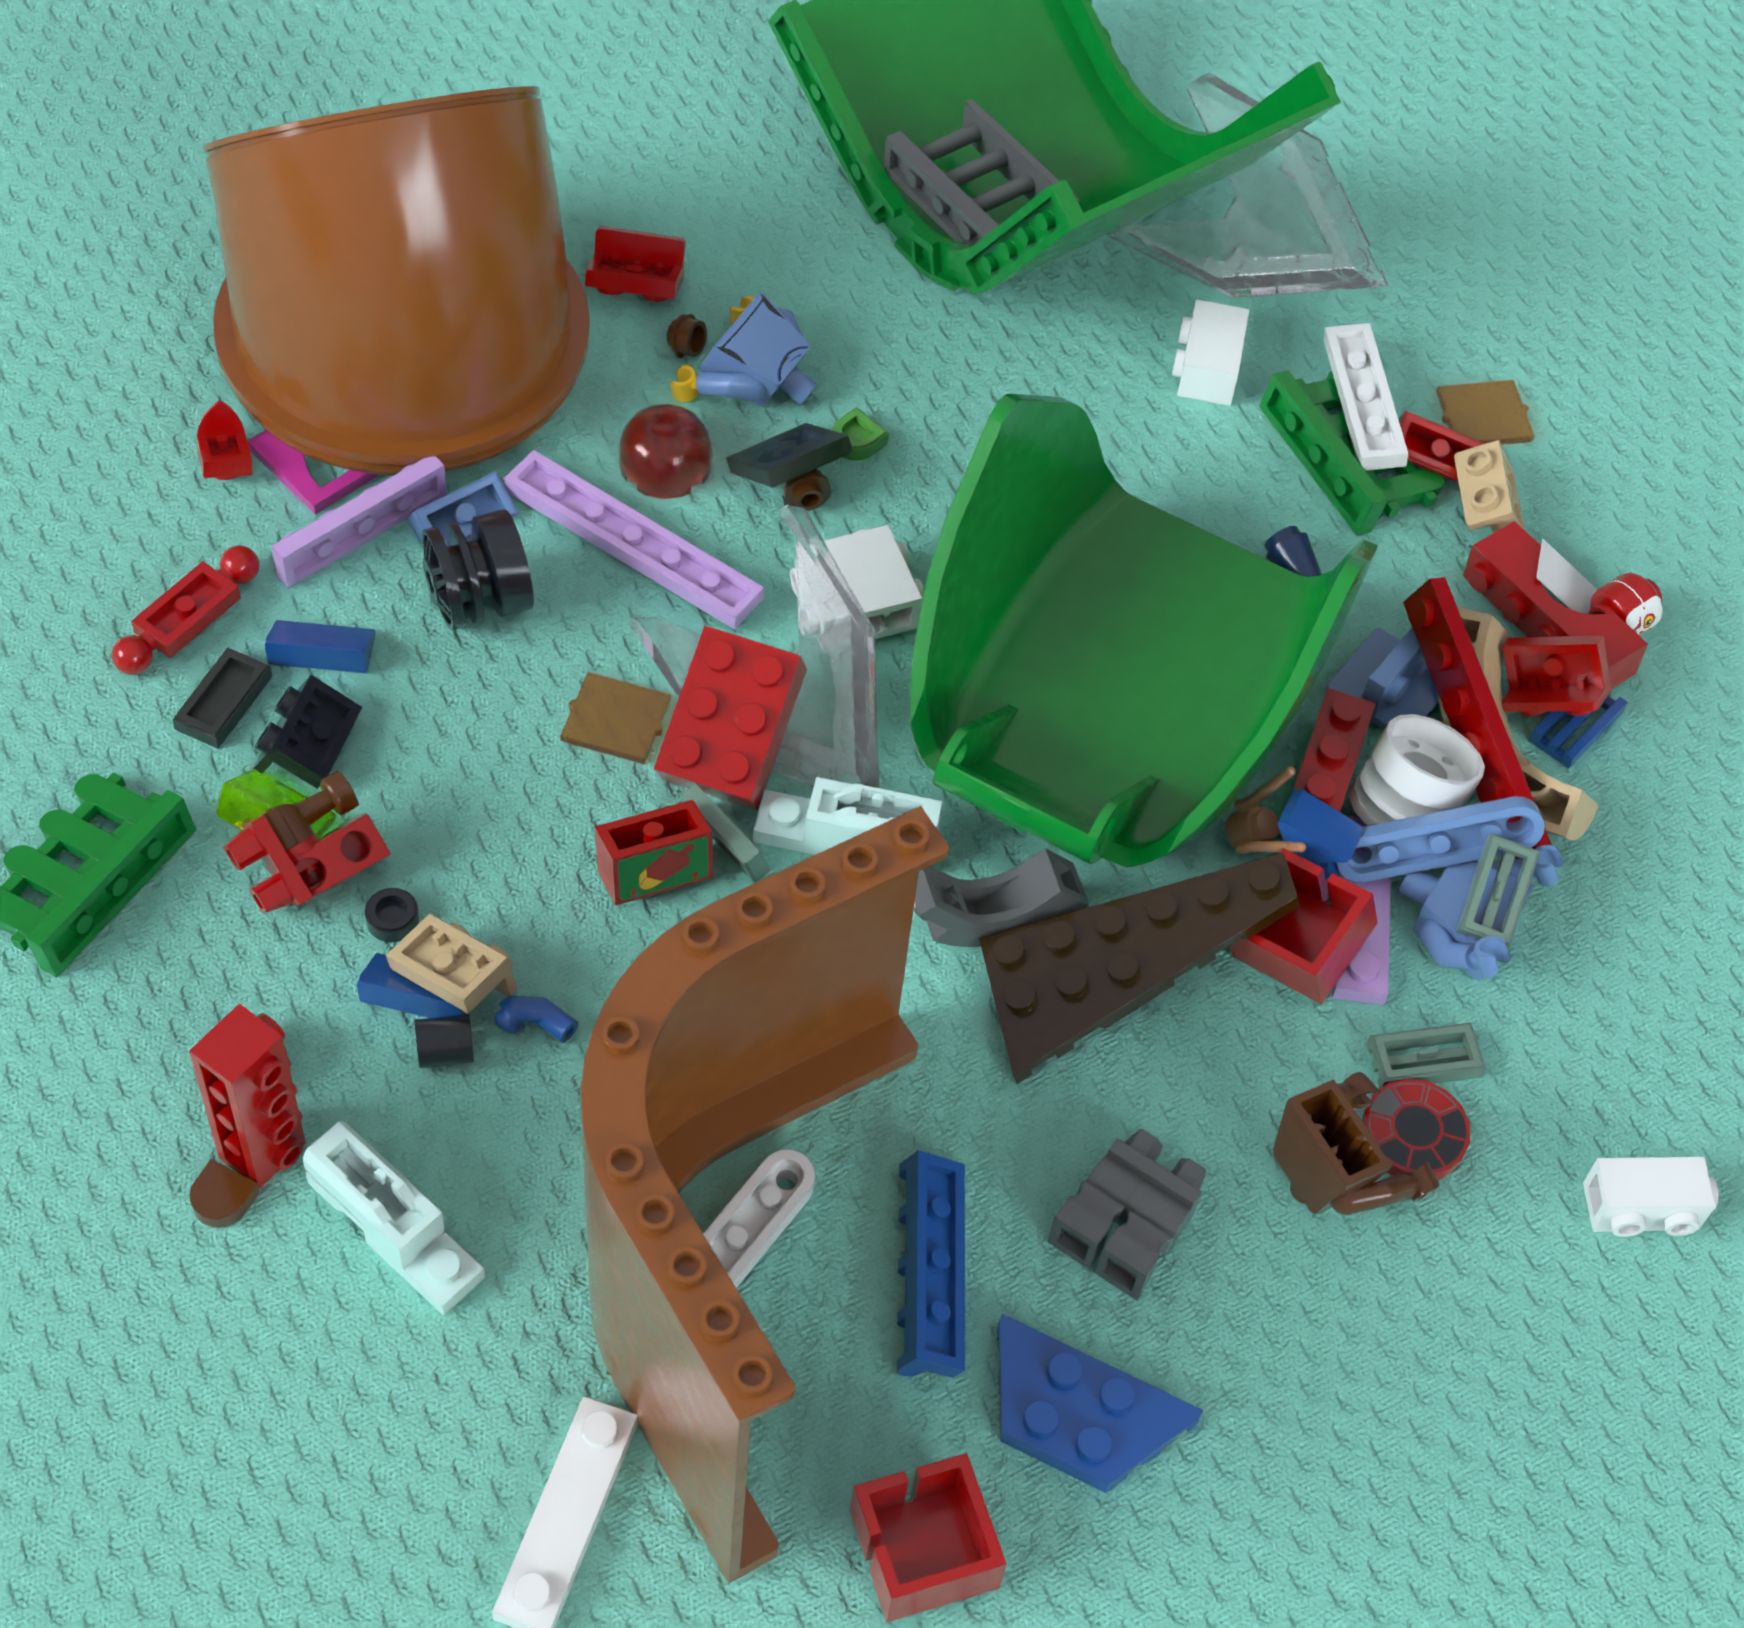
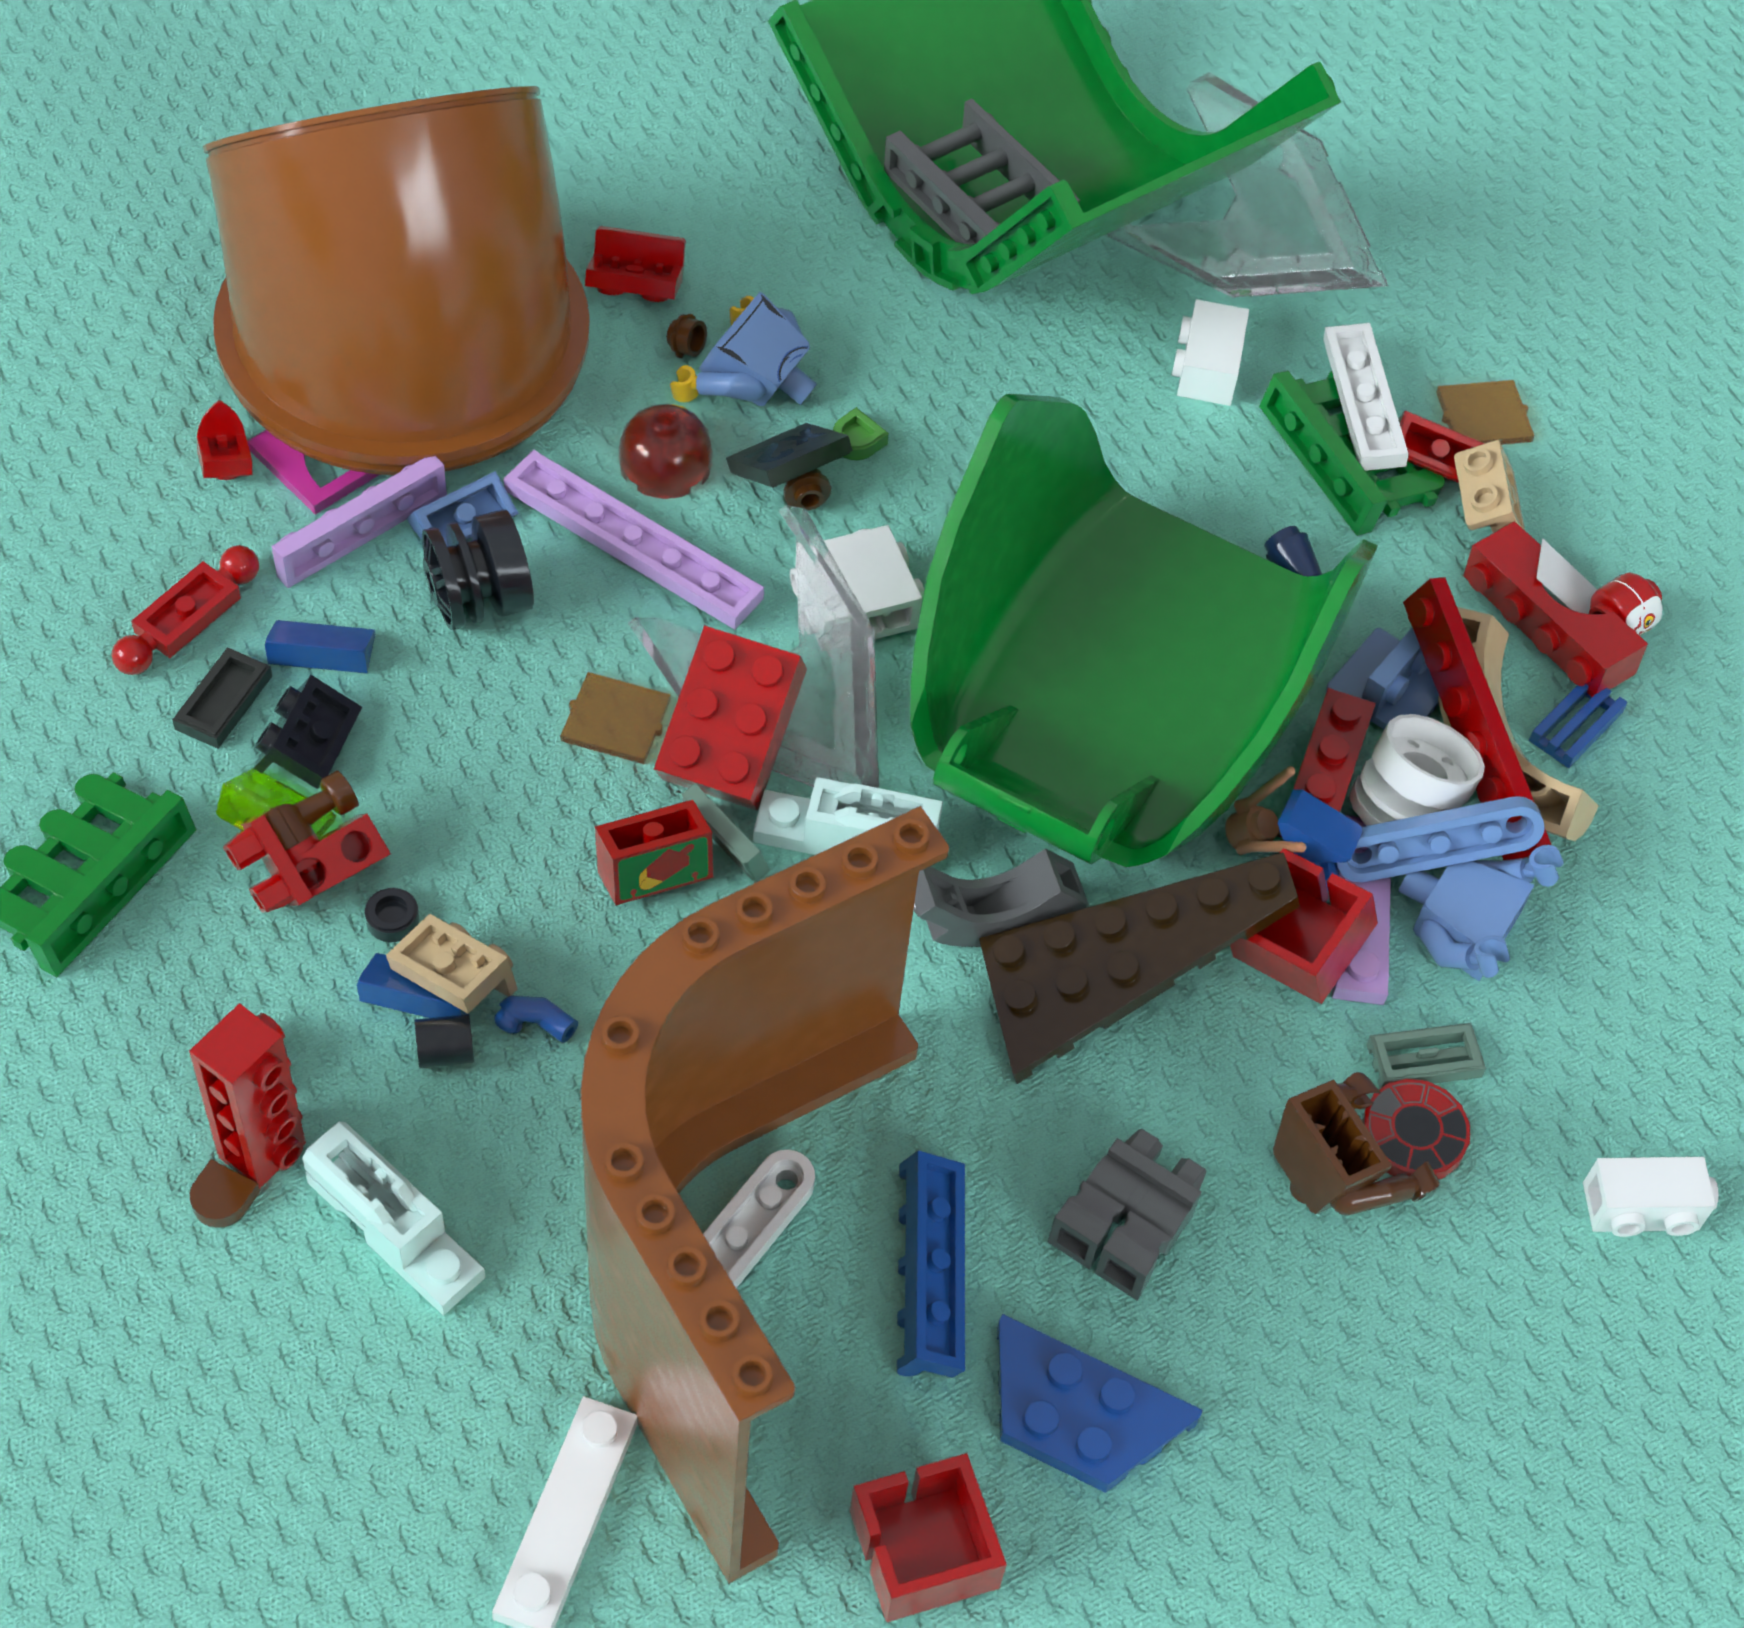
sand green tile [1455,833,1540,949] -> none
red bracket [1501,636,1612,716] -> none

